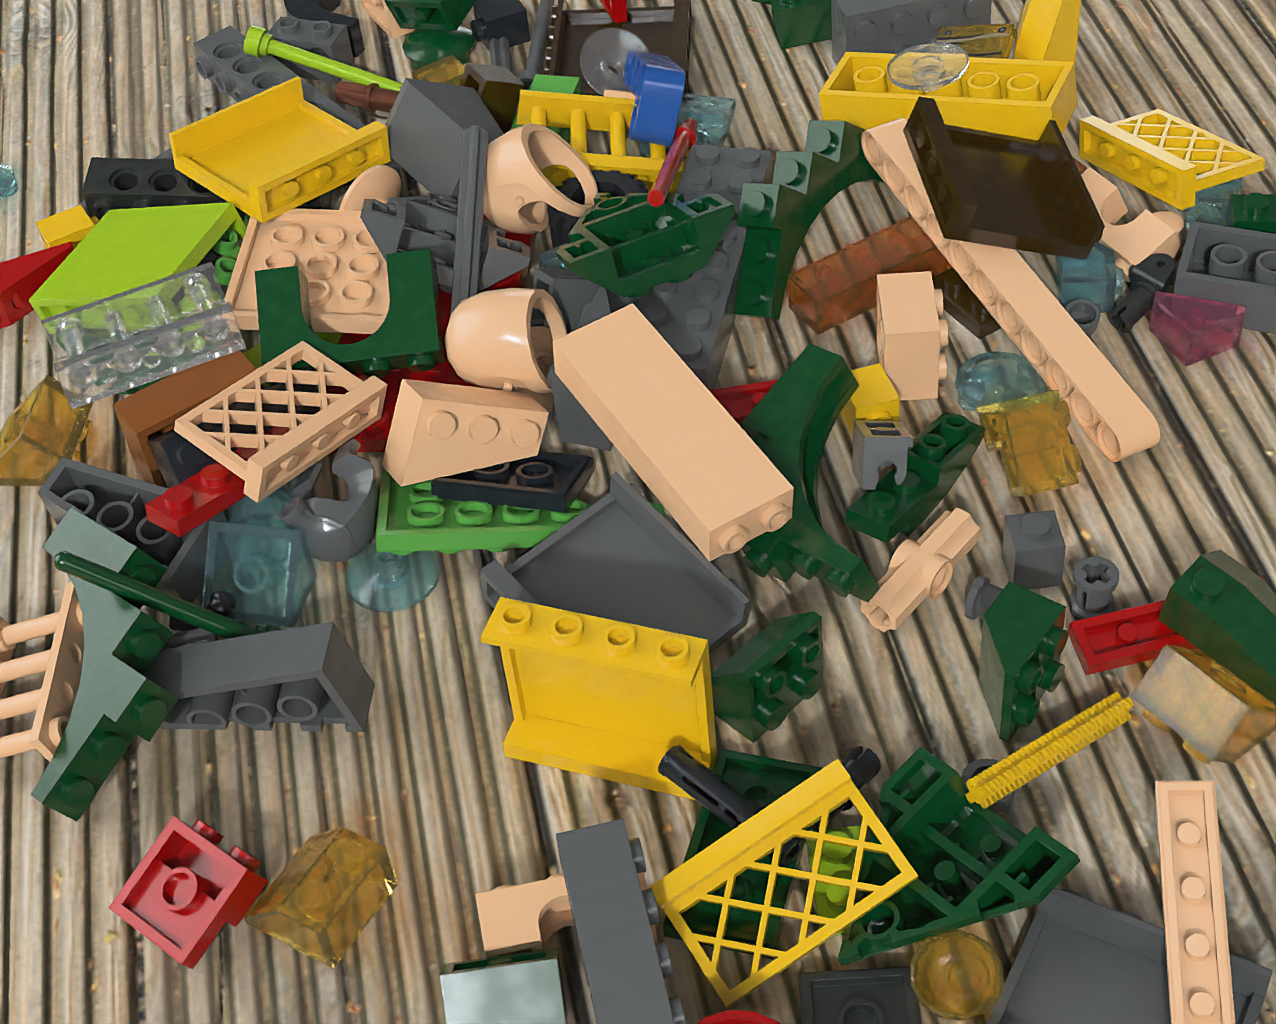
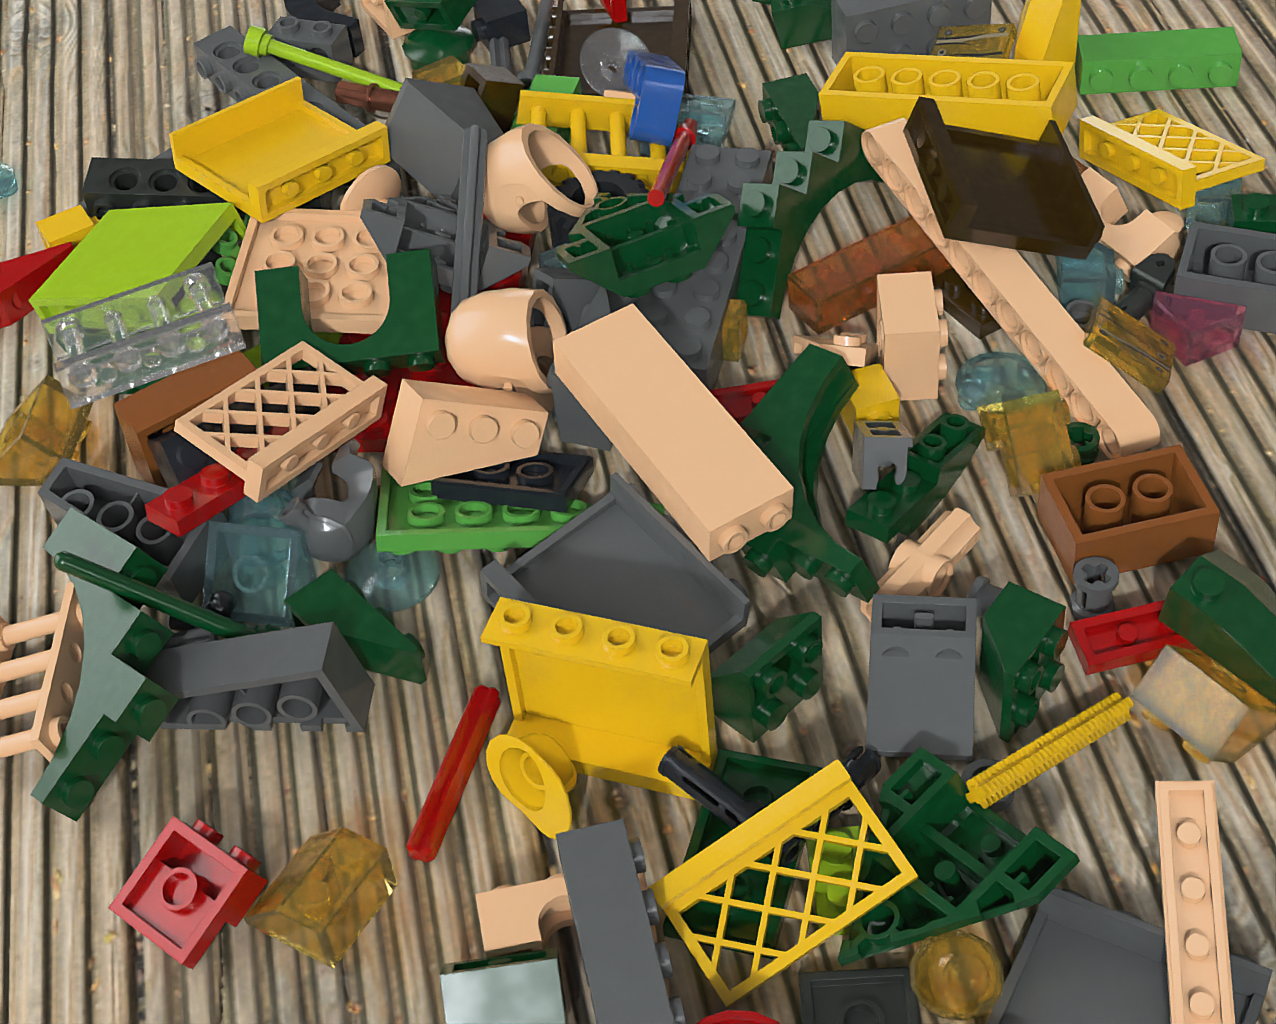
clear dish [887,42,969,92] -> none
dark grey brick [1002,510,1066,590] -> none
none -> dark green slope [284,569,427,684]
none -> red axle [406,685,501,863]
none -> yellow piece [486,733,577,840]
none -> clear yellow tile [722,299,748,362]
none -> dark green slope [758,73,820,152]
none -> light nougat wing [791,332,878,367]
none -> dark grey slope [865,594,977,761]
none -> dark orange brick [1037,444,1220,584]
none -> dark green bush [1056,422,1100,467]
none -> bright green brick [1075,27,1242,95]
none -> clear yellow tile [1083,296,1176,394]

